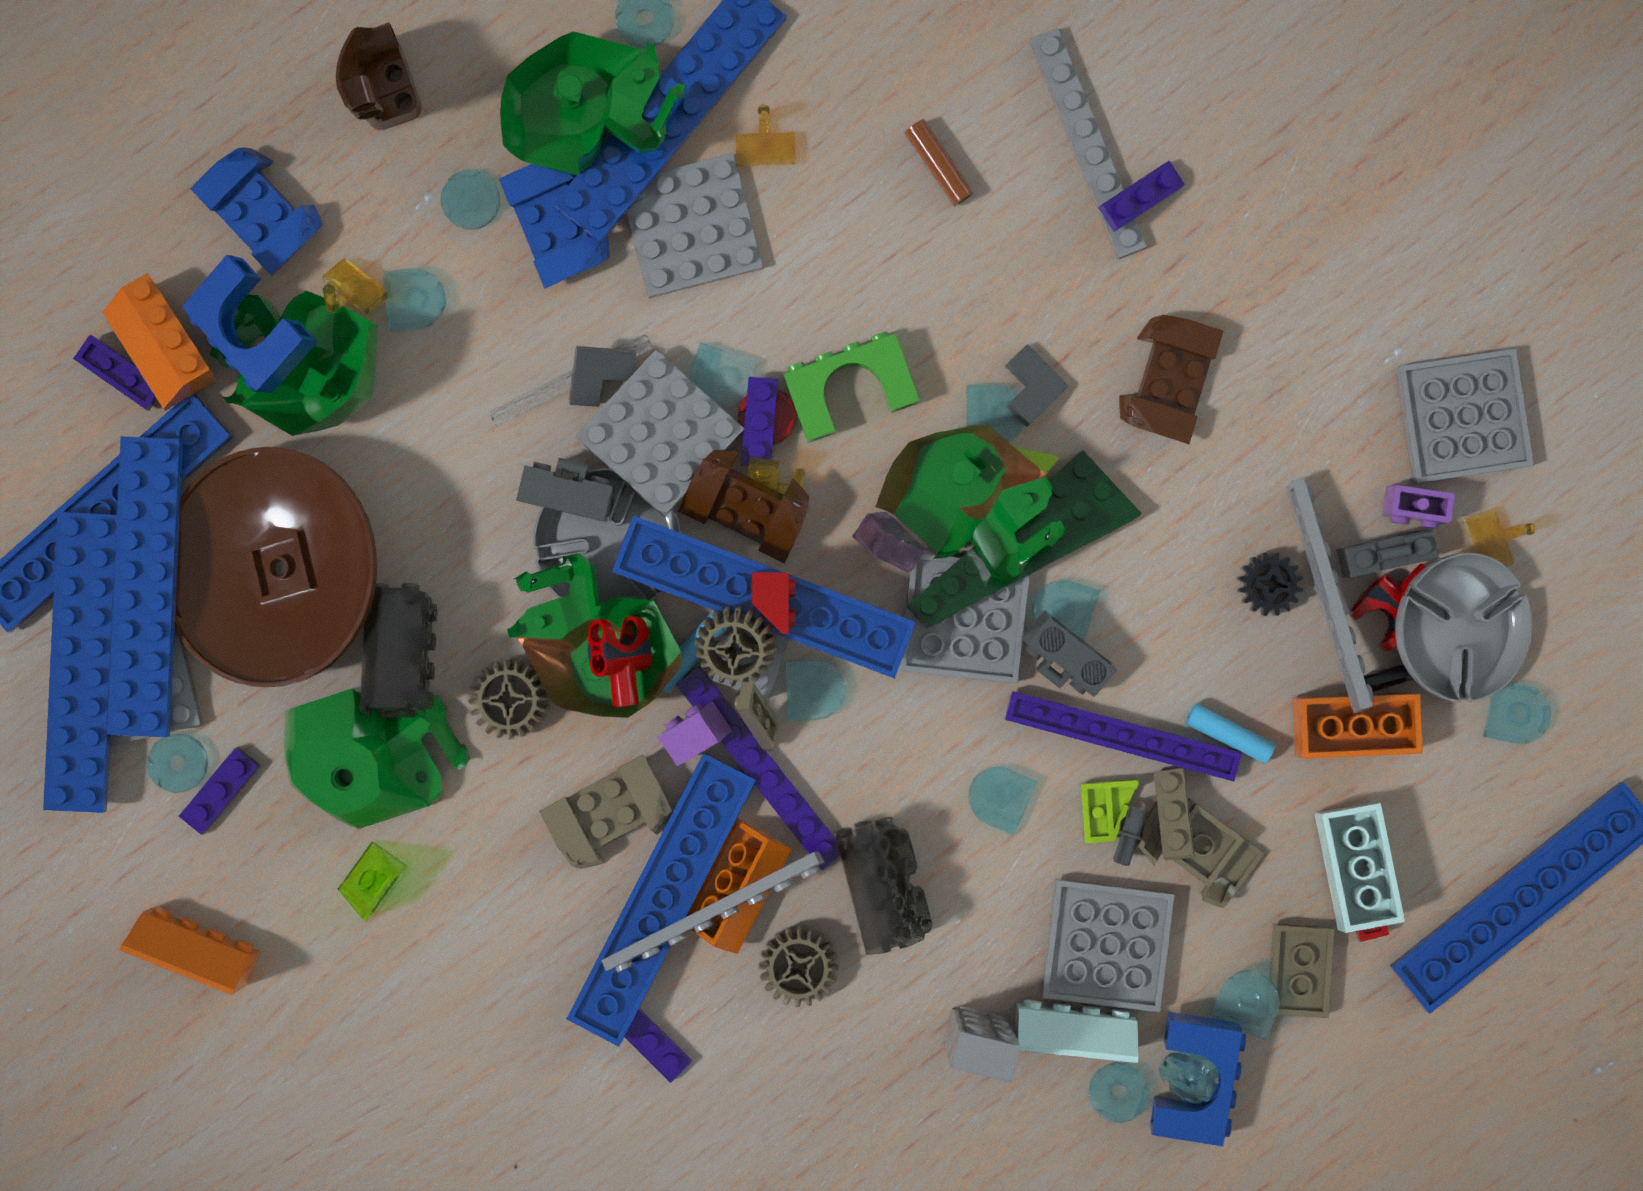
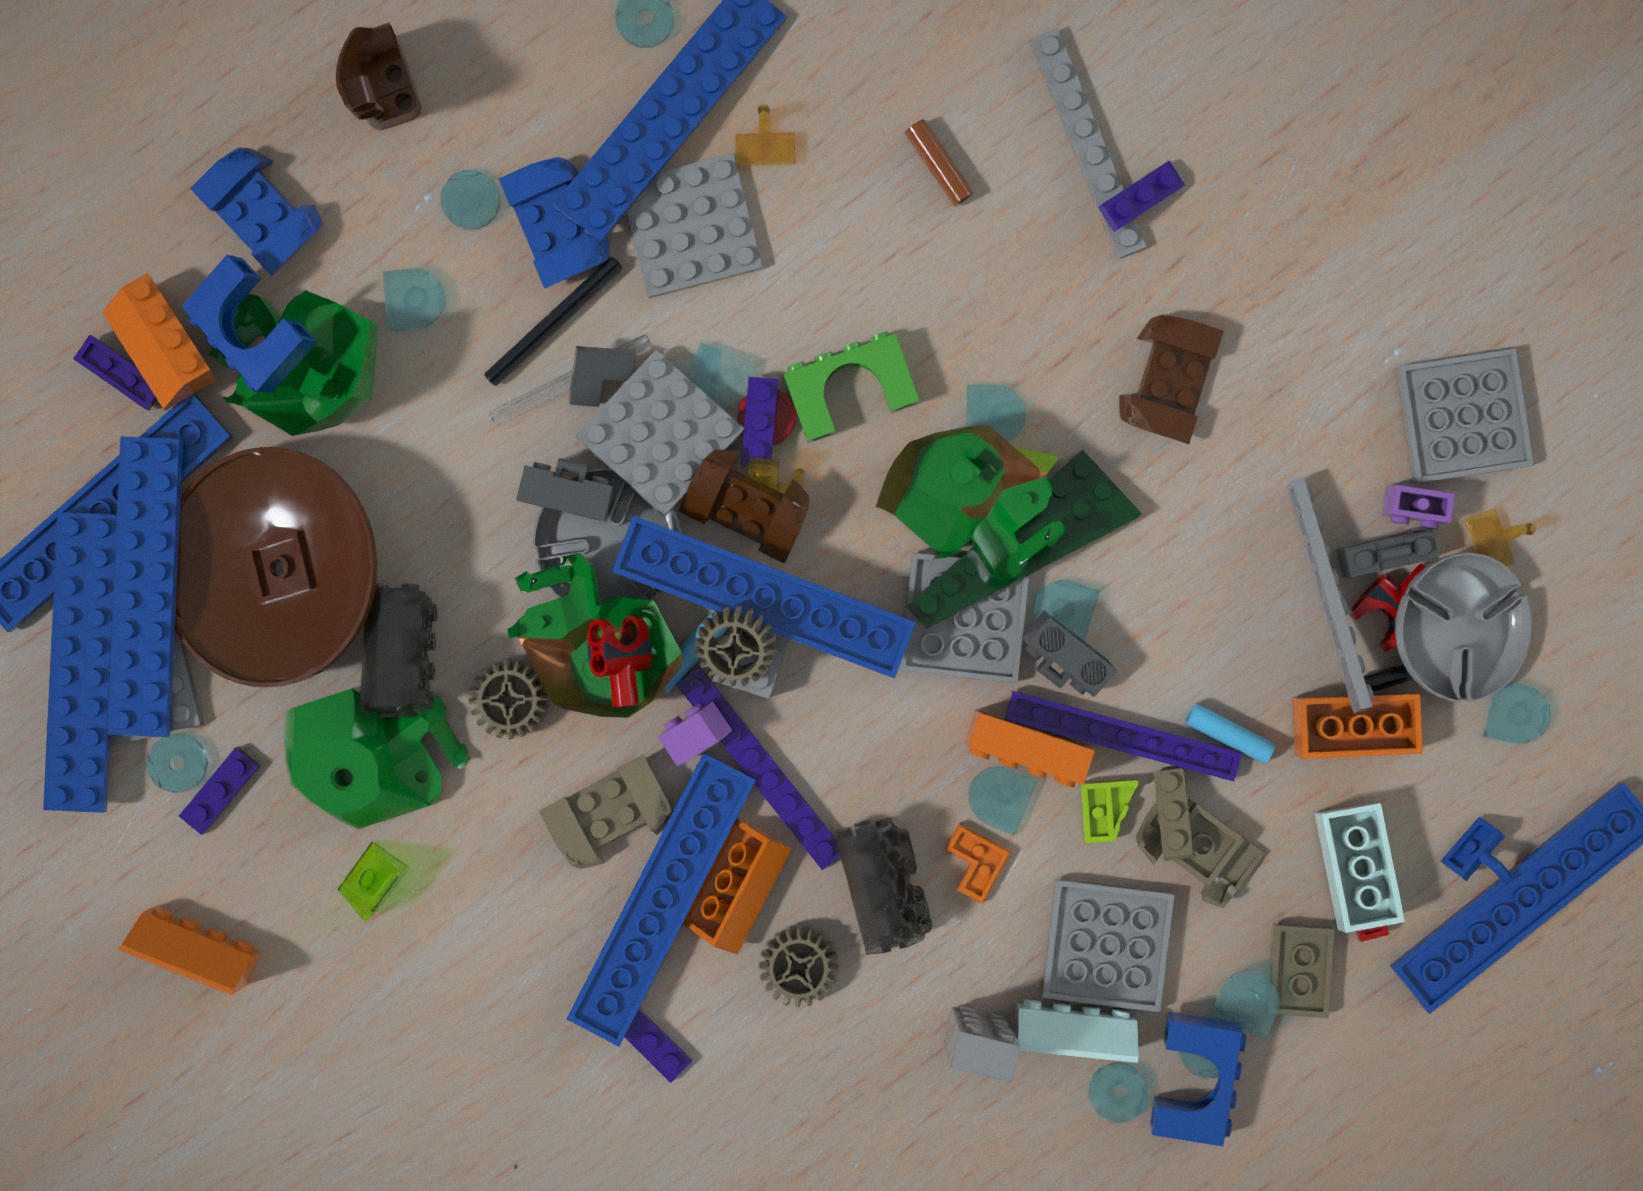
clear yellow plate [322,258,388,316] -> none
green piece [500,31,686,175] -> none
light grey plate [601,852,824,973] -> none
dark tan plate [735,682,779,750] -> none
red slope [752,572,795,634] -> none
clear light blue tile [785,660,846,721] -> none
clear purple slope [852,512,926,573] -> none
dark grey tile [1005,344,1068,427] -> none
dark grey axle [1113,806,1148,866] -> none
clear light blue tile [1159,1053,1217,1104] -> none
black gear [1237,552,1303,616] -> none
none -> black axle [485,257,623,386]
none -> orange tile [945,823,1011,904]
none -> orange brick [965,710,1095,788]
none -> blue plate [1441,817,1513,884]

